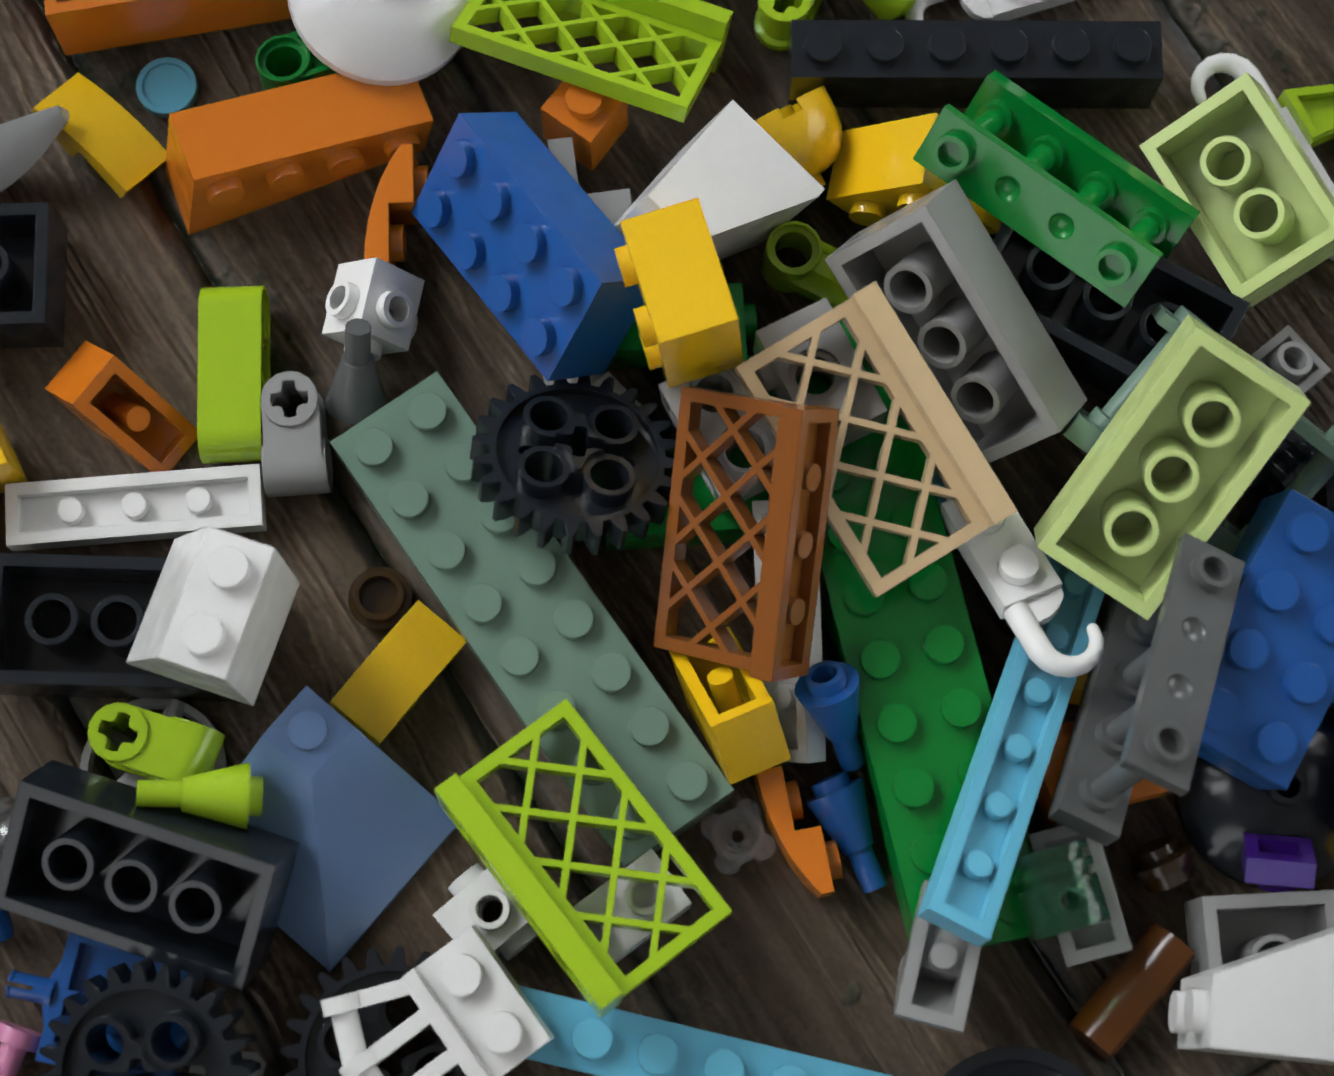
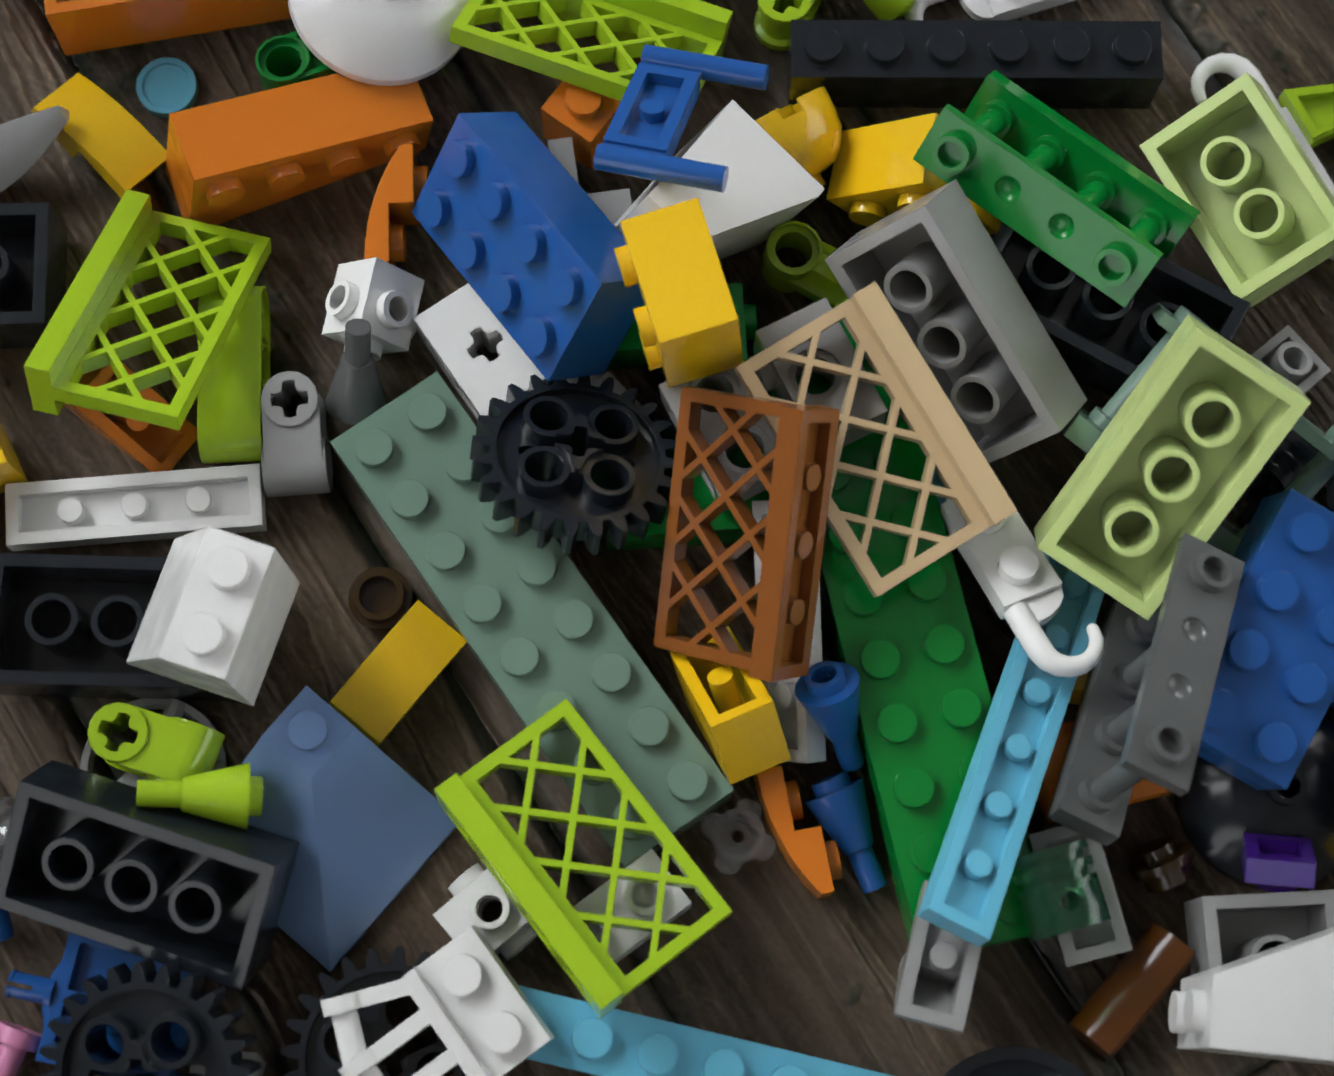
none -> lime fence [24,189,272,430]
none -> white brick [413,283,548,420]
none -> blue plate [593,44,770,193]

